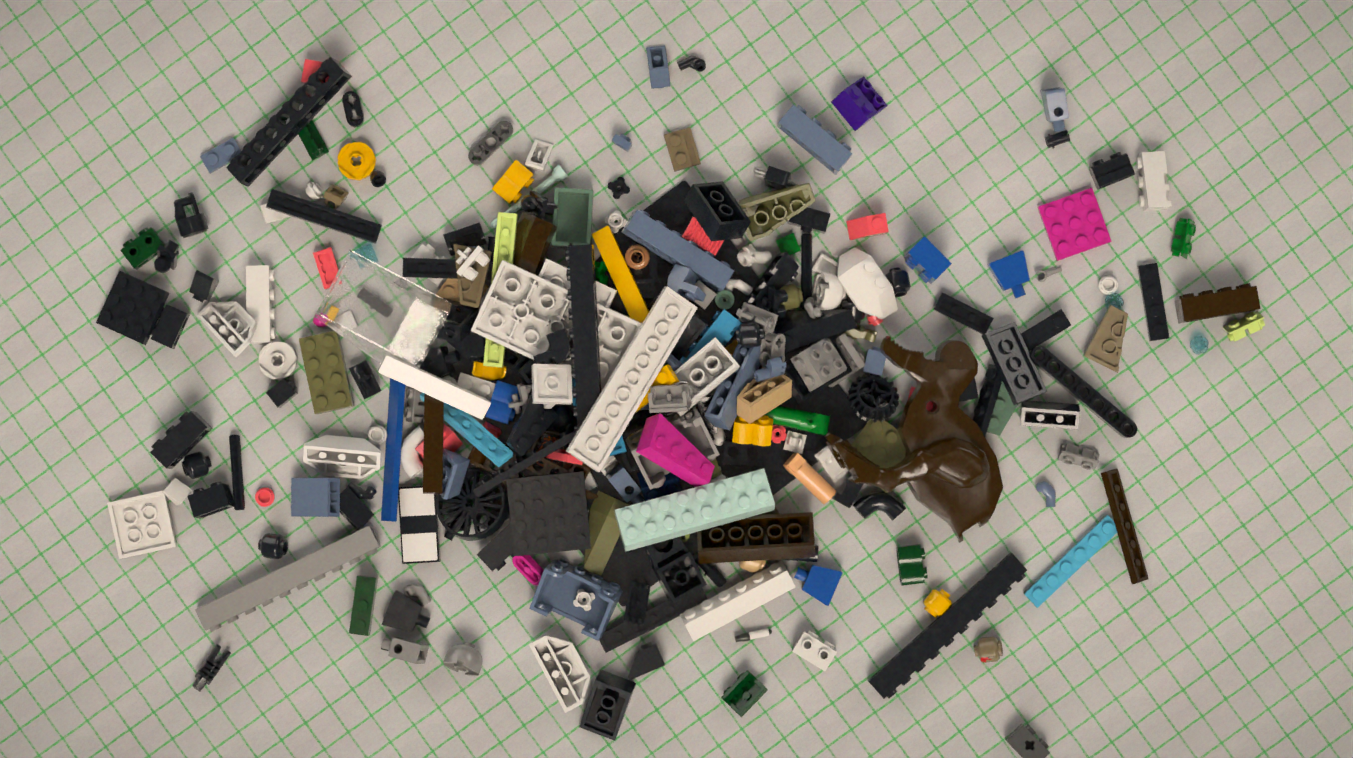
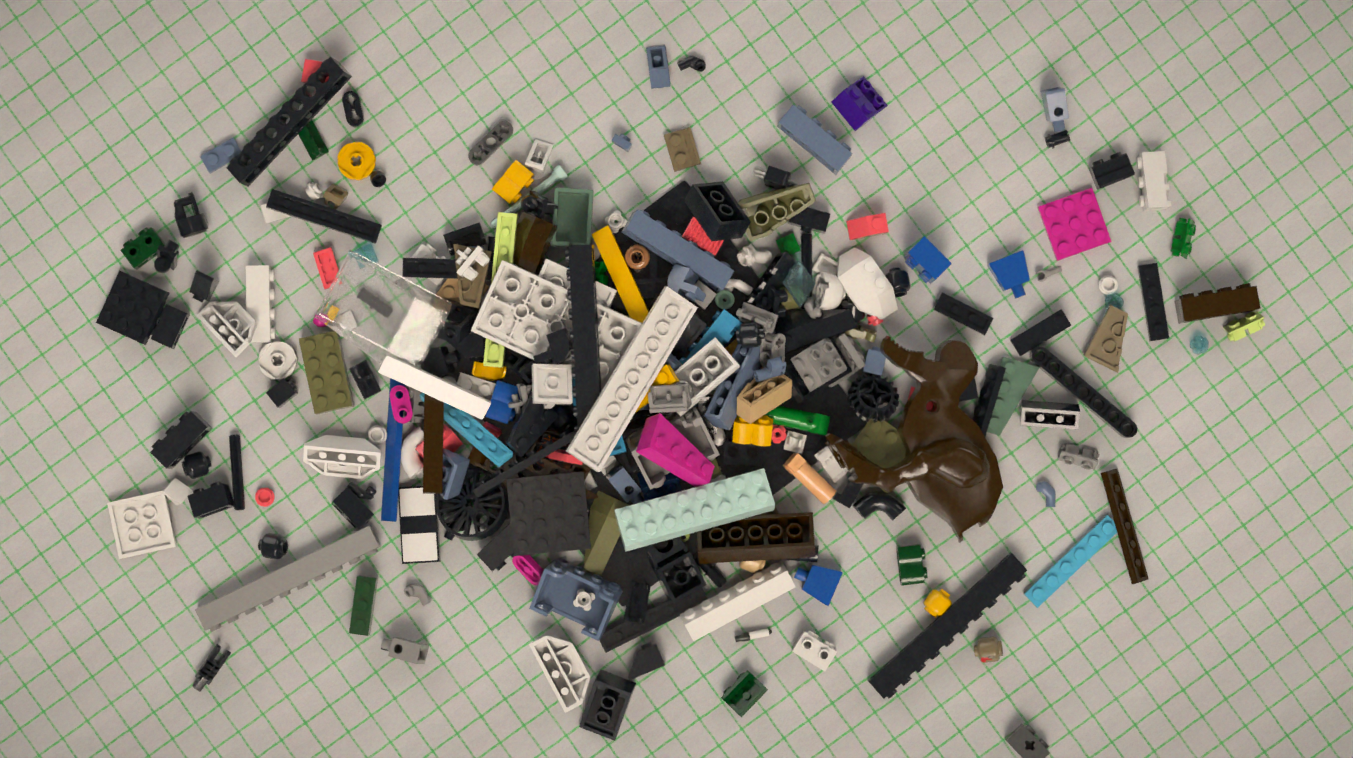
sand blue brick [291,478,340,517] -> none
black torso [381,590,431,632] -> none
light grey cylinder [443,642,483,676] -> none
black plate [608,177,630,199] -> none
black plate [982,322,1047,405] -> none
none -> dark pink plate [390,385,413,424]
none -> clear light blue piece [783,260,815,306]

